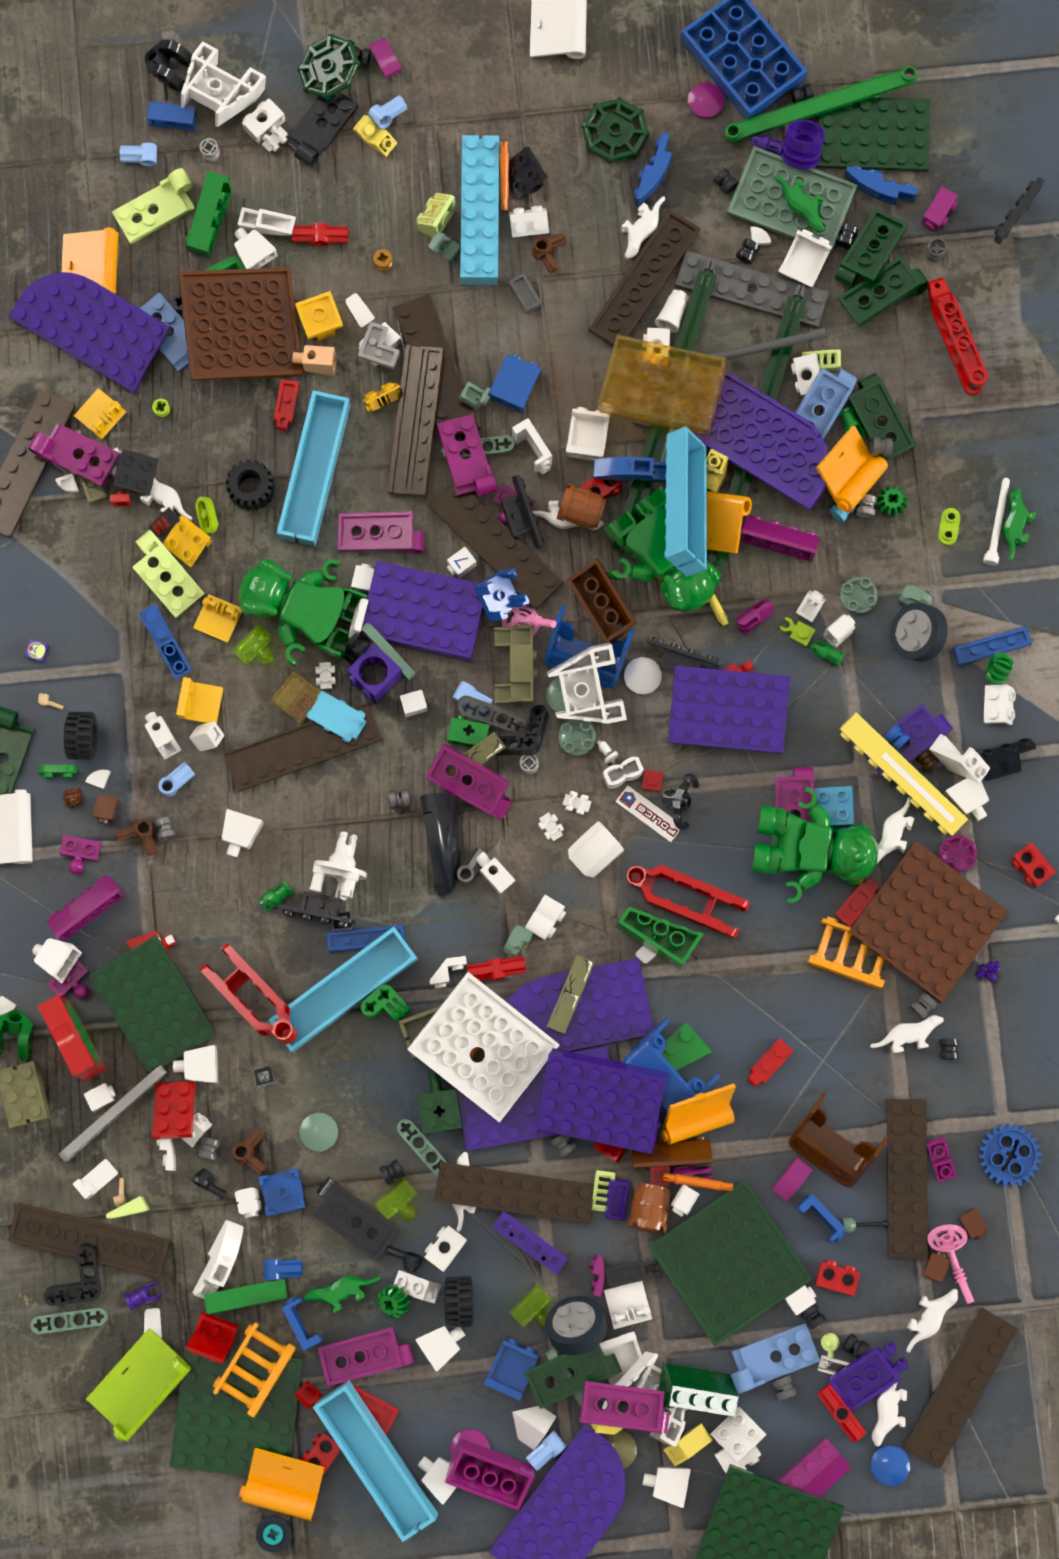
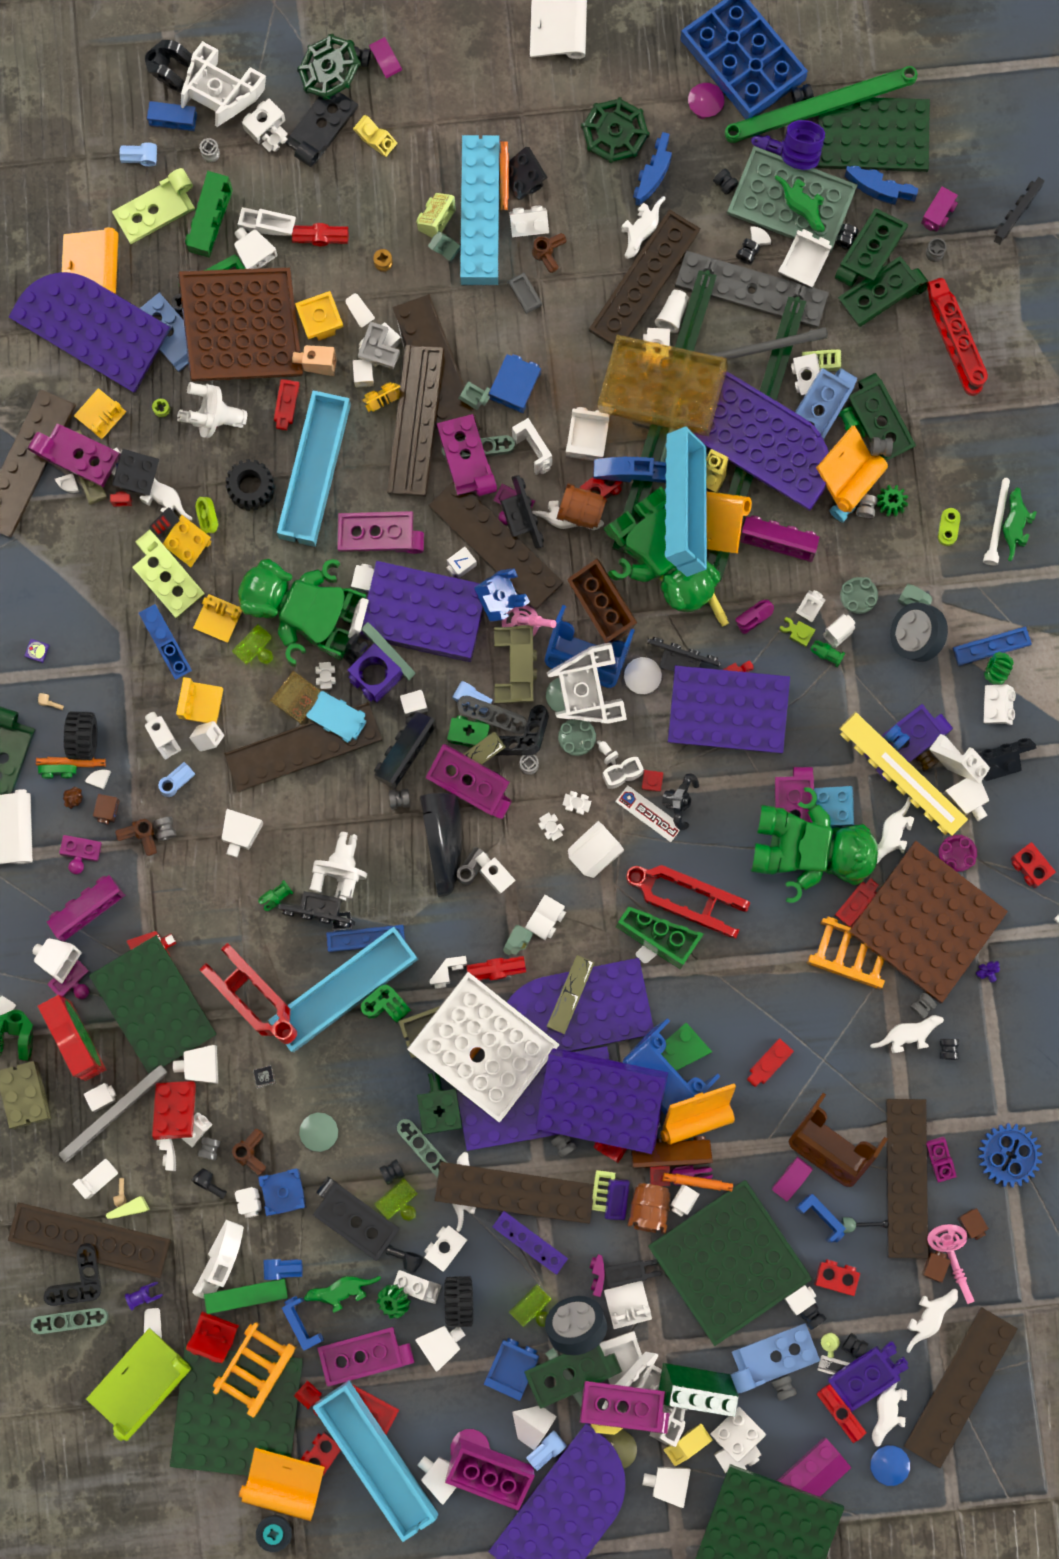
light blue piece [368,95,407,129] -> none
none -> orange piece [36,757,106,768]
none -> white piece [177,382,247,438]
none -> white panel [353,360,374,388]
none -> black slope [374,711,436,790]

